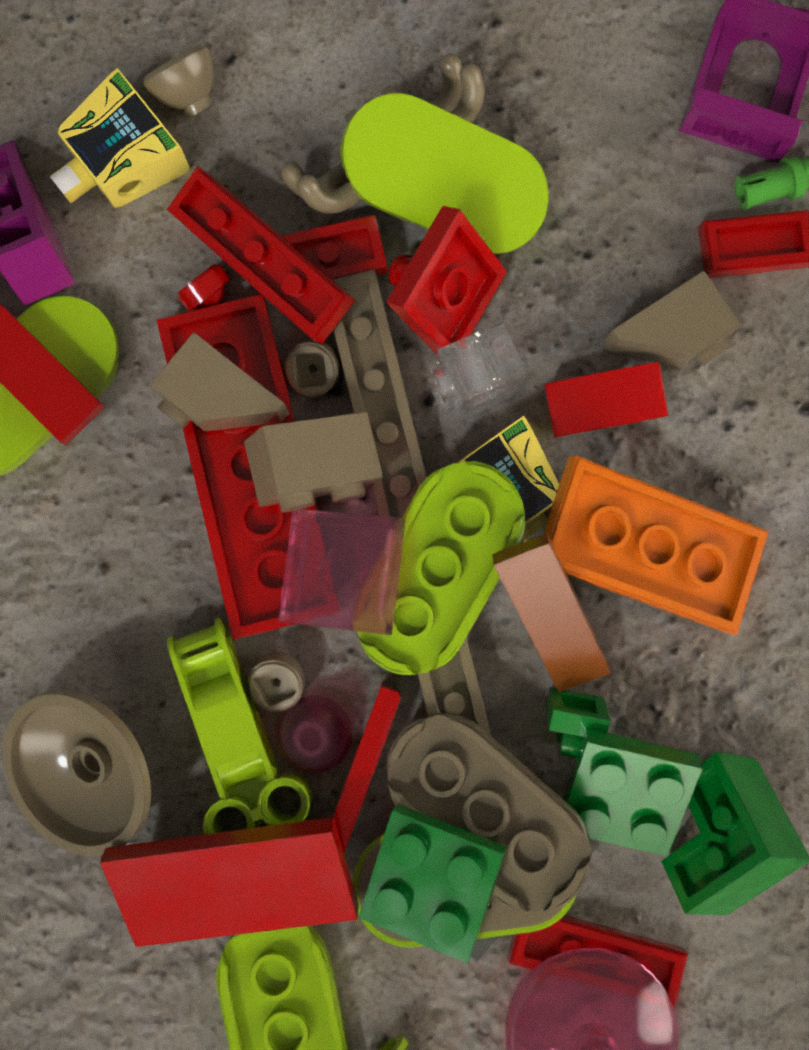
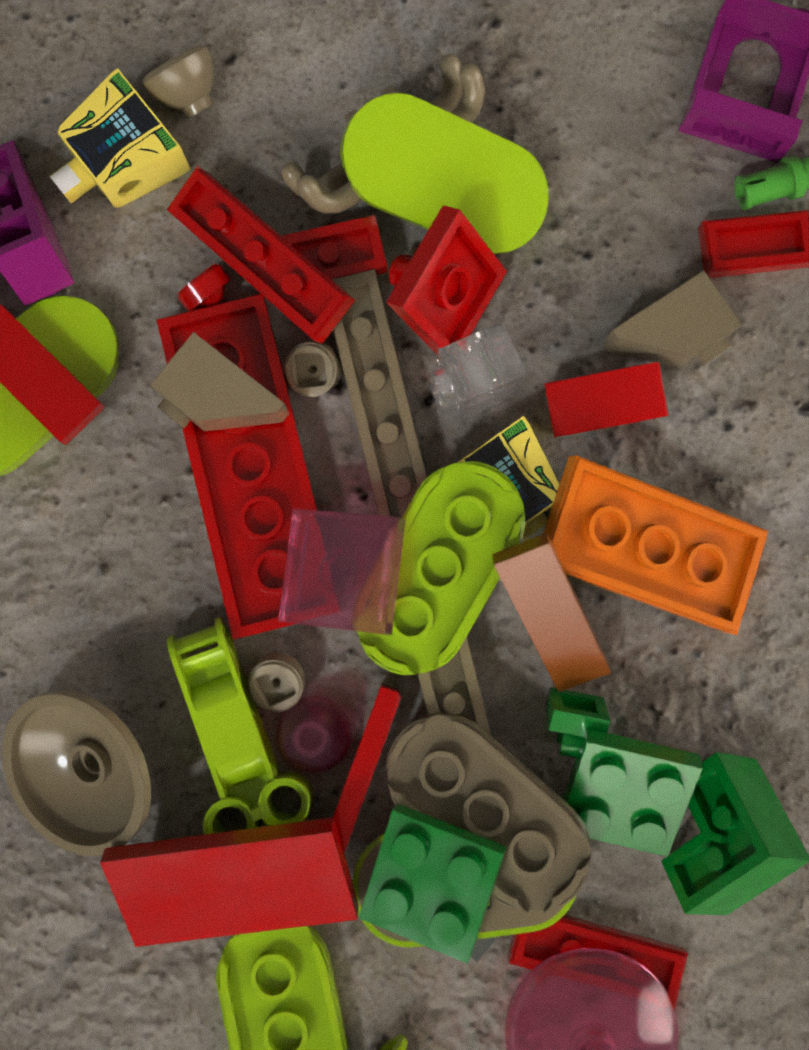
dark tan brick [244,412,383,512] -> none

